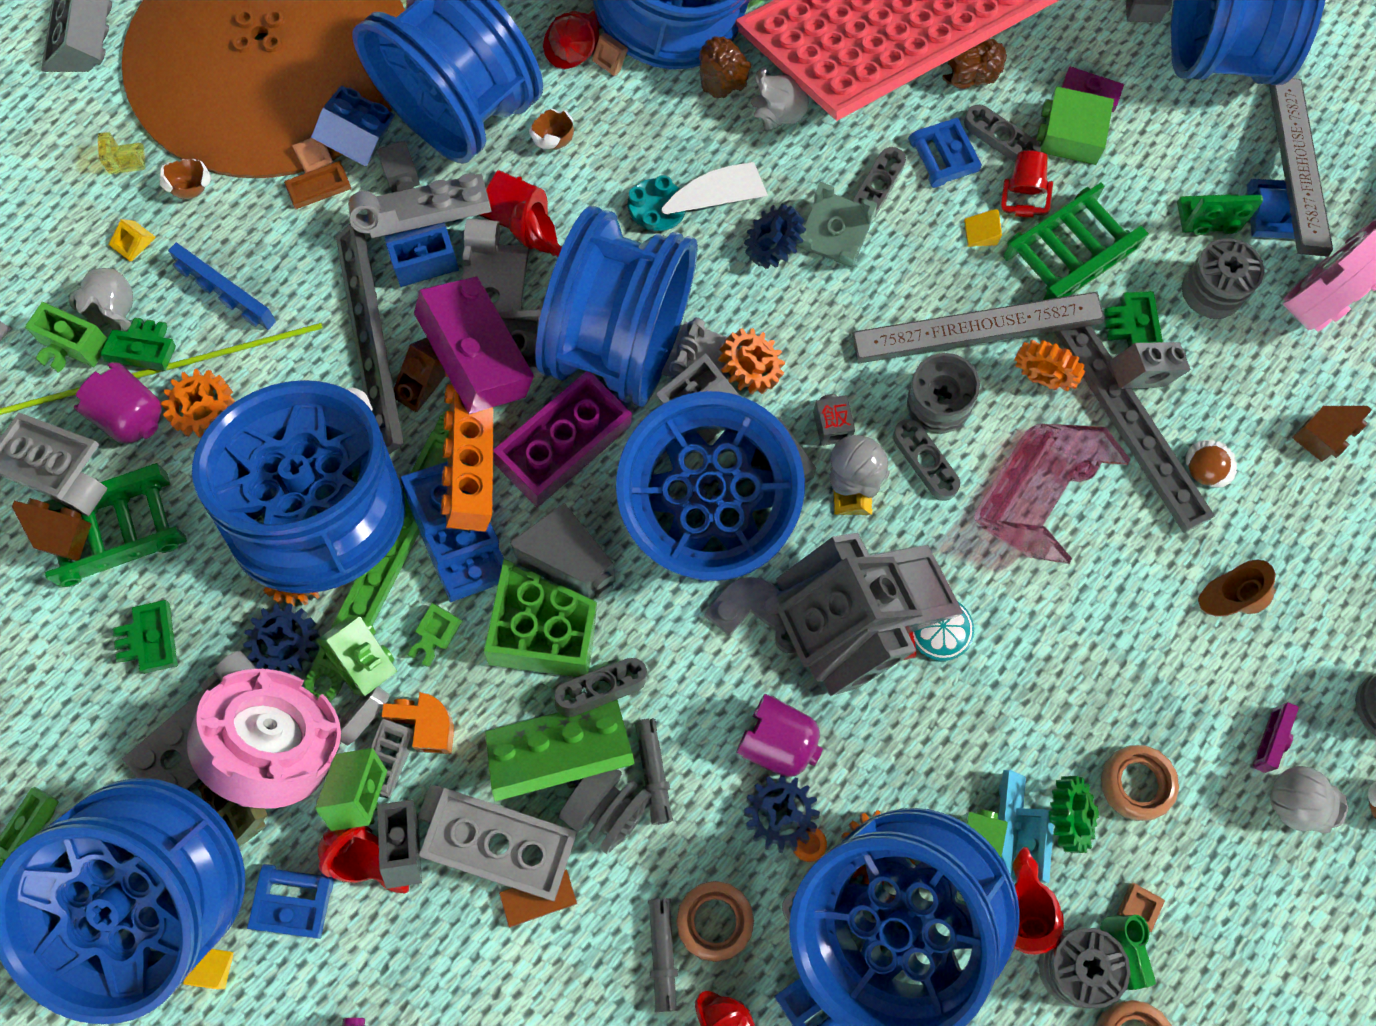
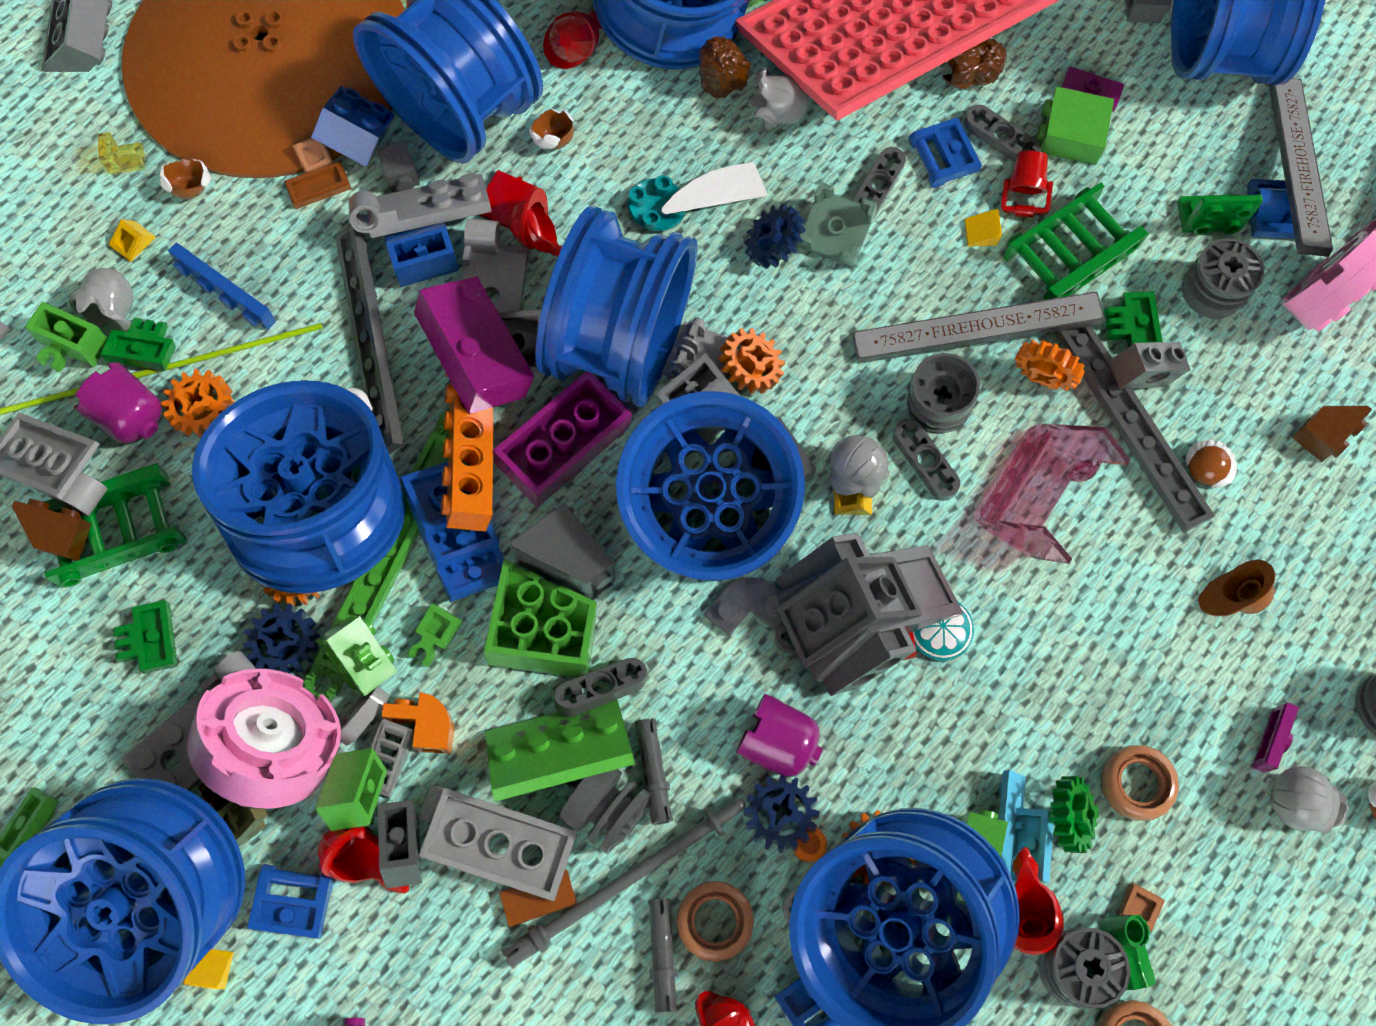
reddish brown slope [393,337,445,412] -> none
nougat tile [592,33,628,76] -> none
dark grey brick [813,394,855,446] -> none
none -> dark grey bar [501,799,745,969]

